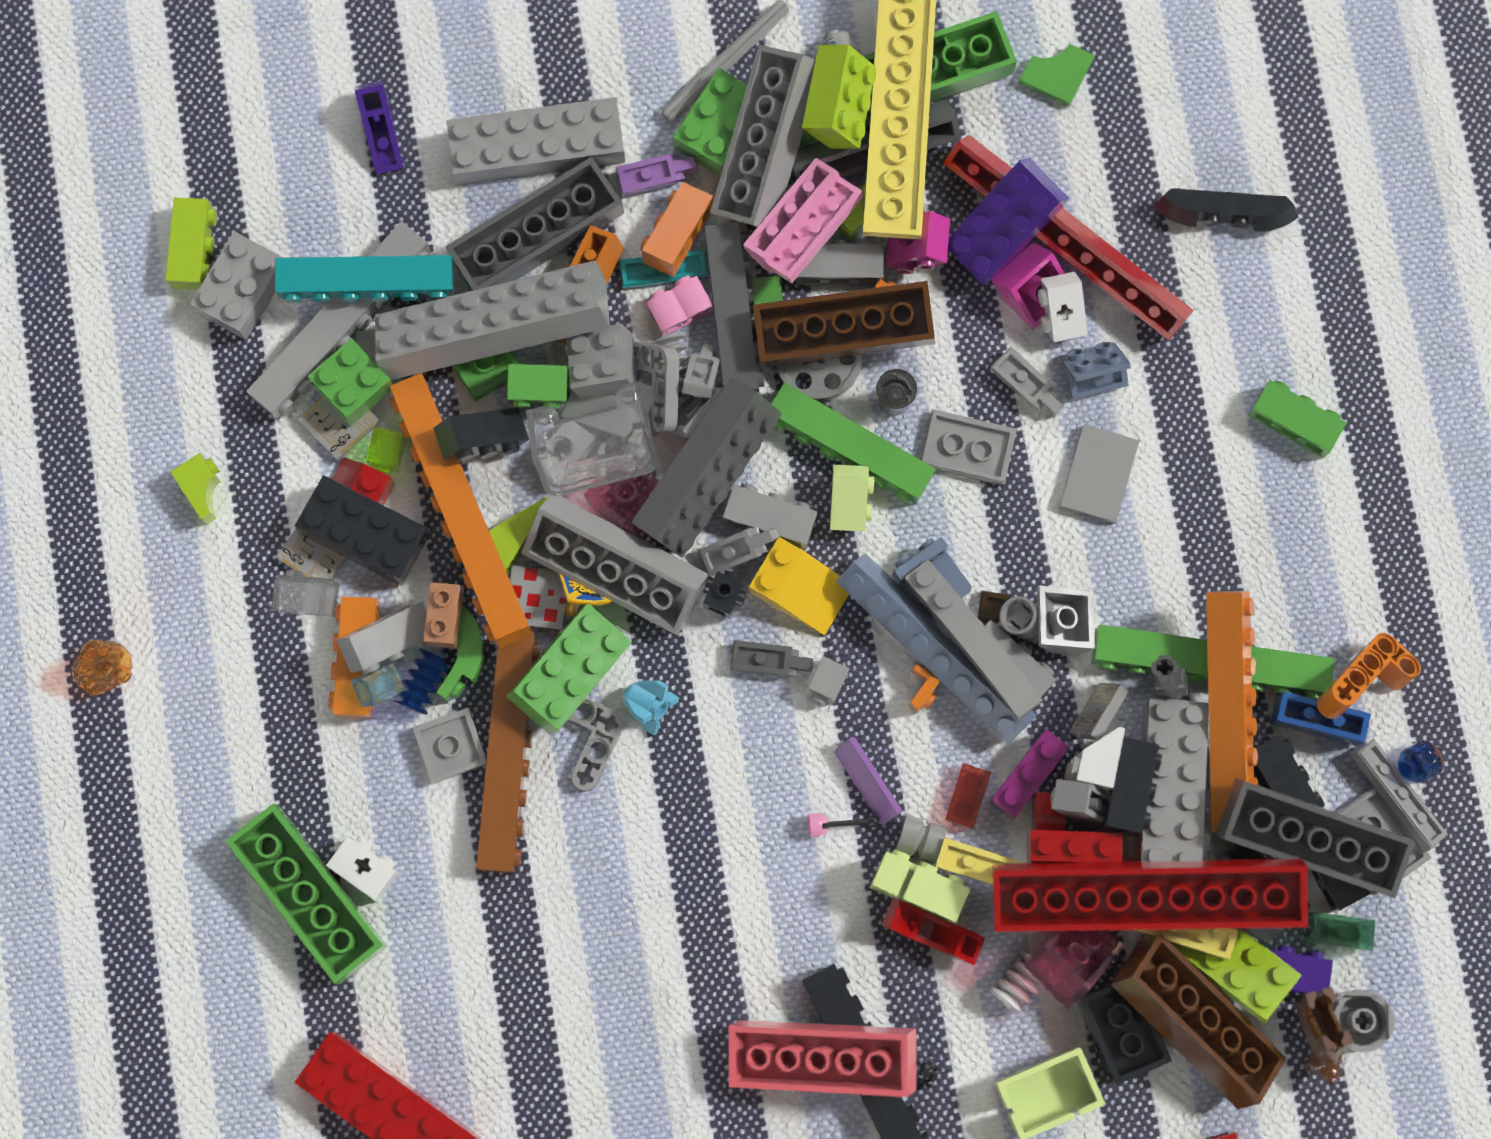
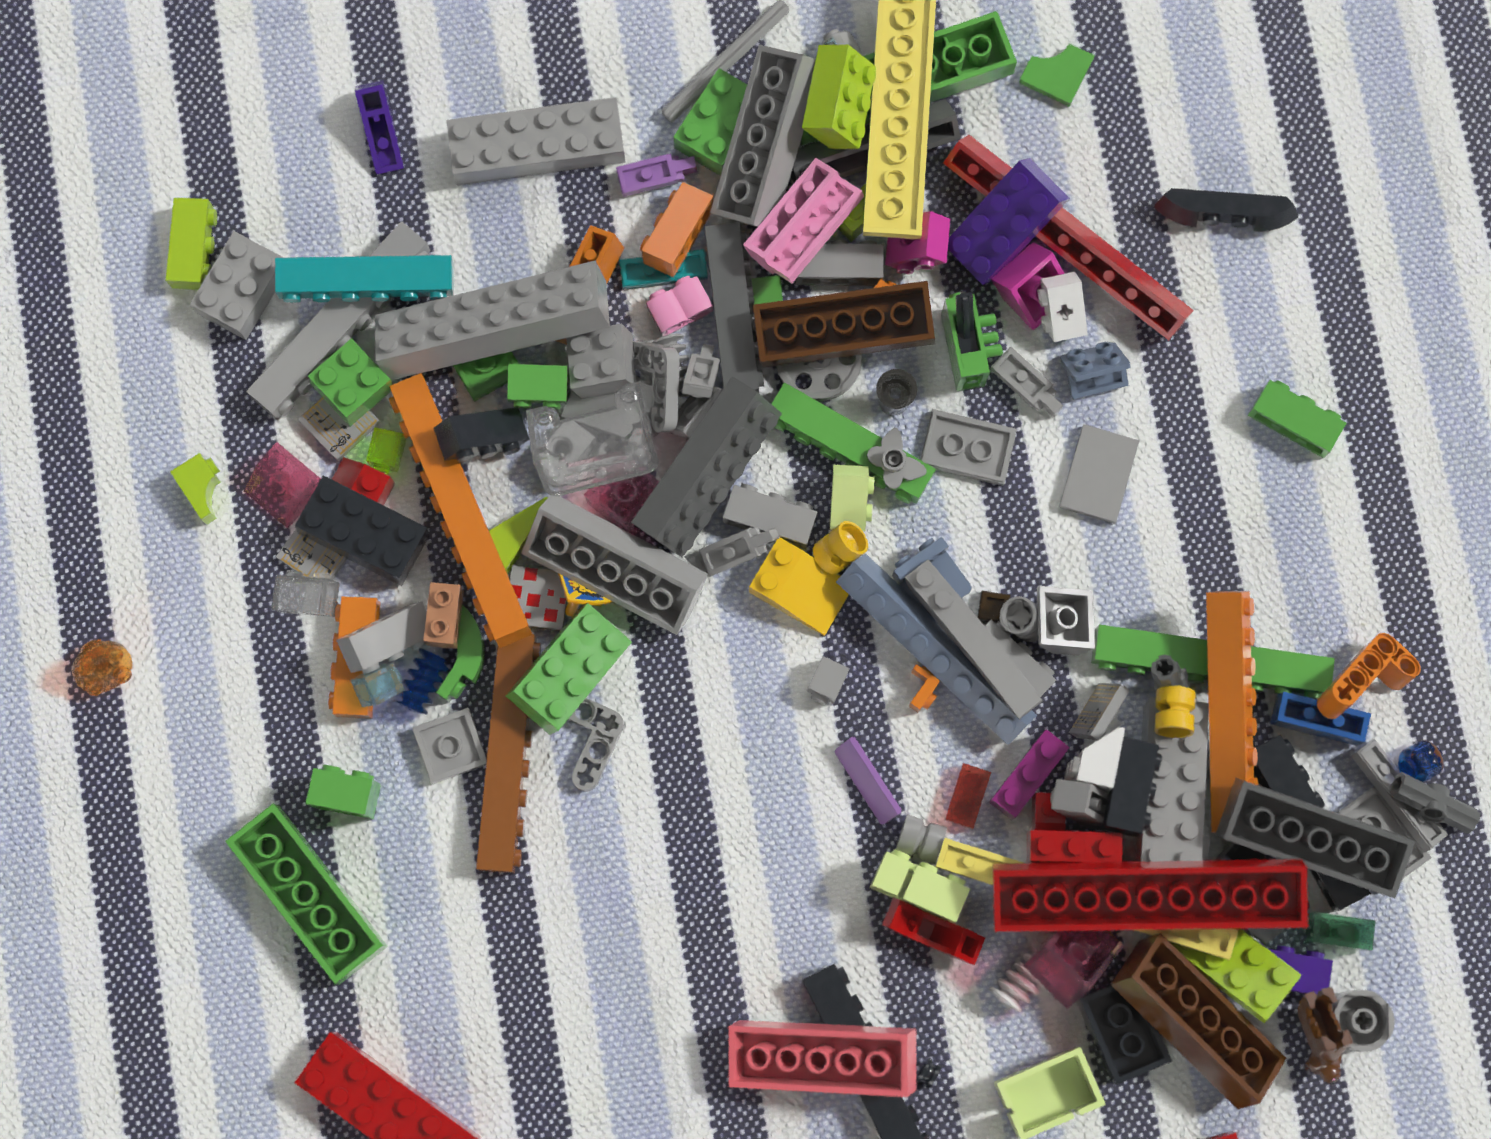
white brick [326,836,400,902] -> none
dark grey brick [445,157,624,291] -> none
medium azure brick [623,680,679,735] -> none
black brick [703,570,747,619] -> none
dark grey hinge [730,640,813,677] -> none
hinge [807,813,879,838] -> none
none -> clear pink slope [243,442,321,529]
none -> bright green brick [306,764,381,820]
none -> yellow wheel [813,521,868,574]
none -> light grey animal [867,428,926,489]
none -> bright green piece [941,290,1003,391]
none -> yellow wheel [1154,686,1195,738]
none -> dark grey piece [1389,772,1481,834]

